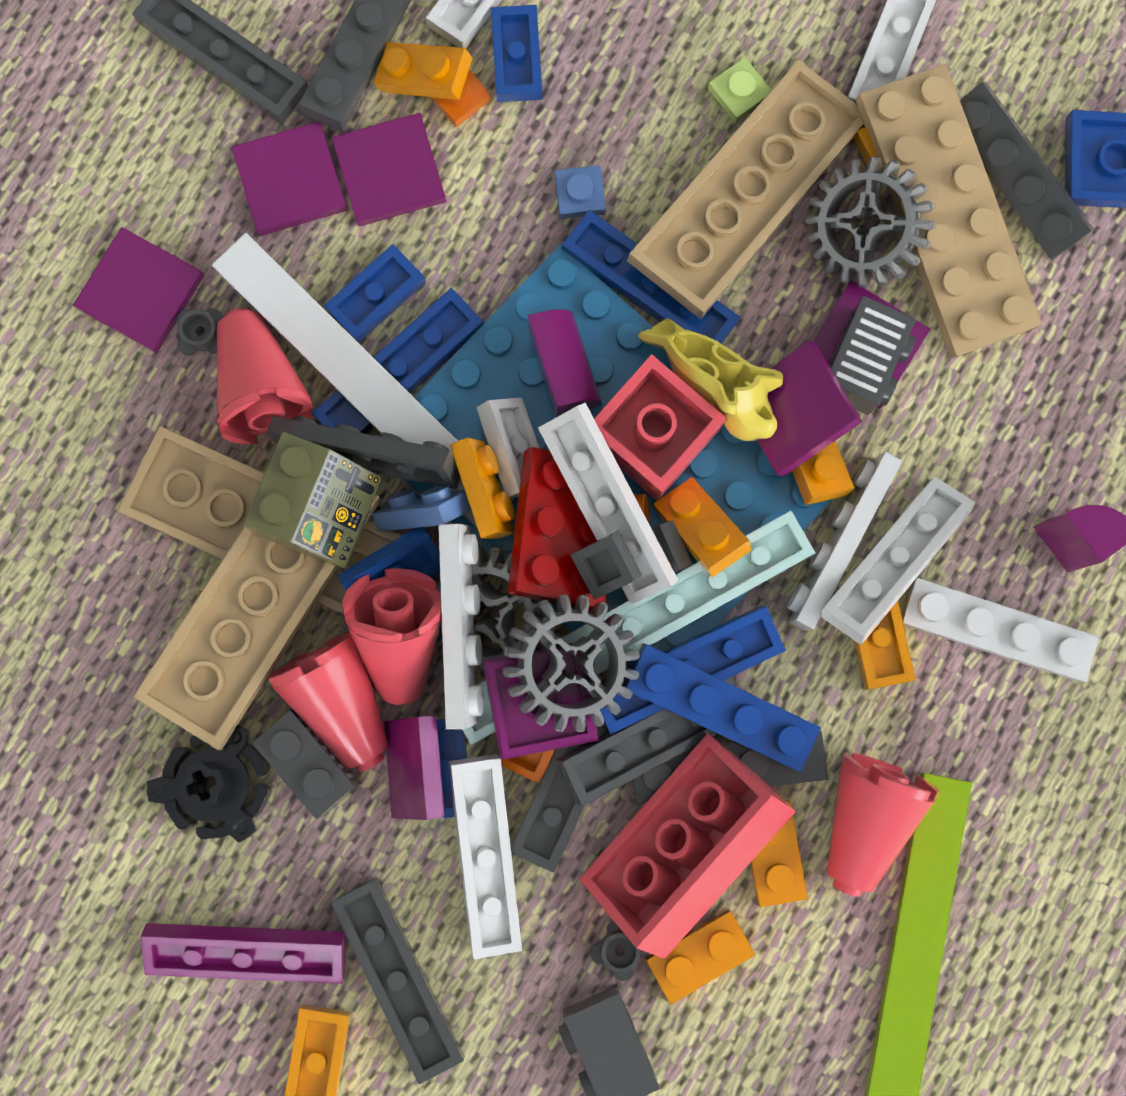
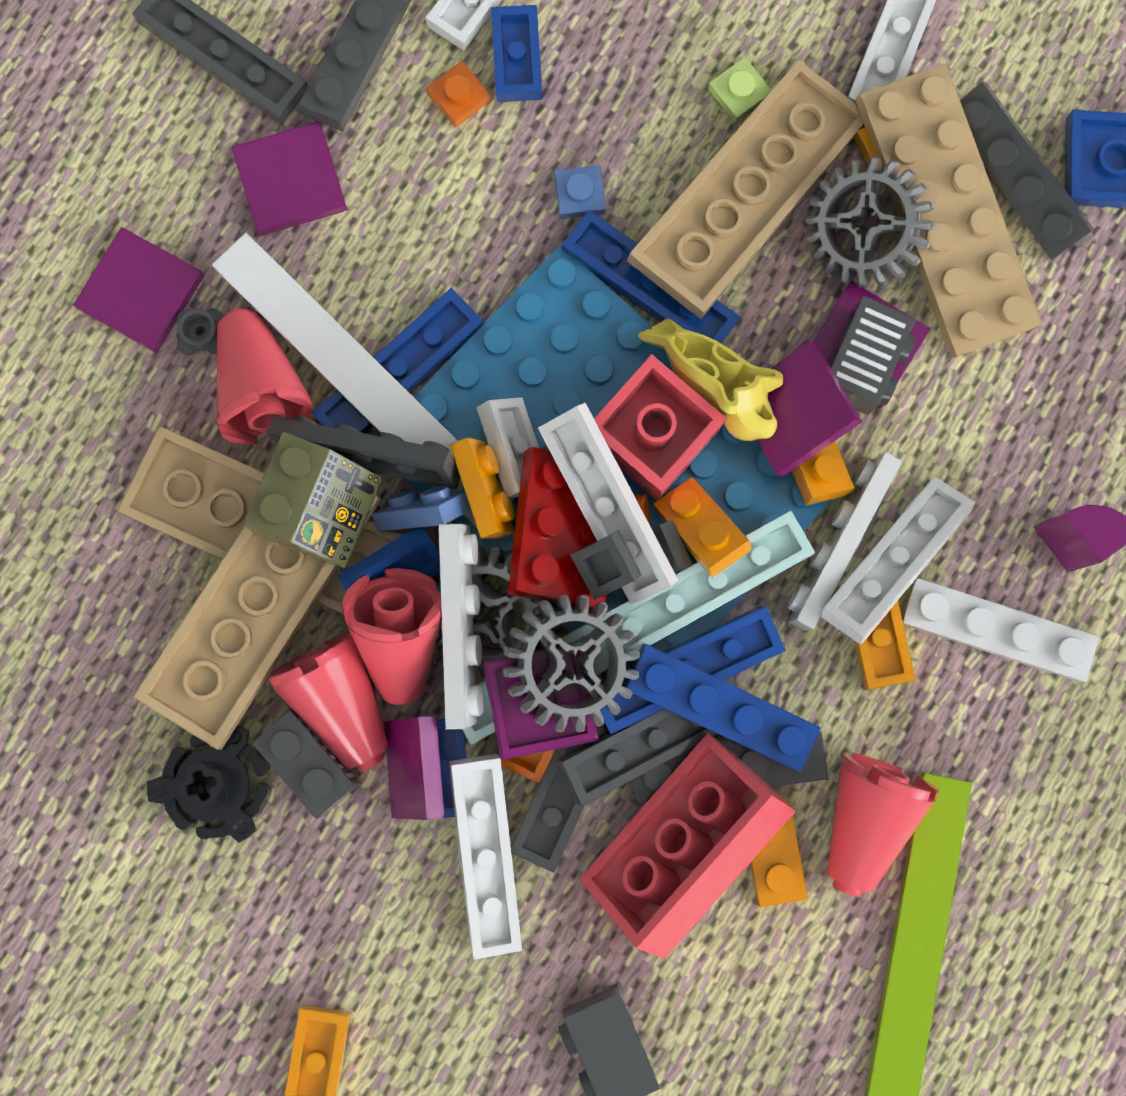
magenta plate [140,923,346,984] -> none
blue plate [323,244,426,343] -> none
dark grey plate [330,877,465,1085] -> none
magenta tile [332,113,446,227] -> none
light orange plate [373,42,473,100] -> none
magenta brick [528,309,602,417] -> none
dark grey plate [591,921,648,981] -> none
light orange plate [645,909,756,1005] -> none

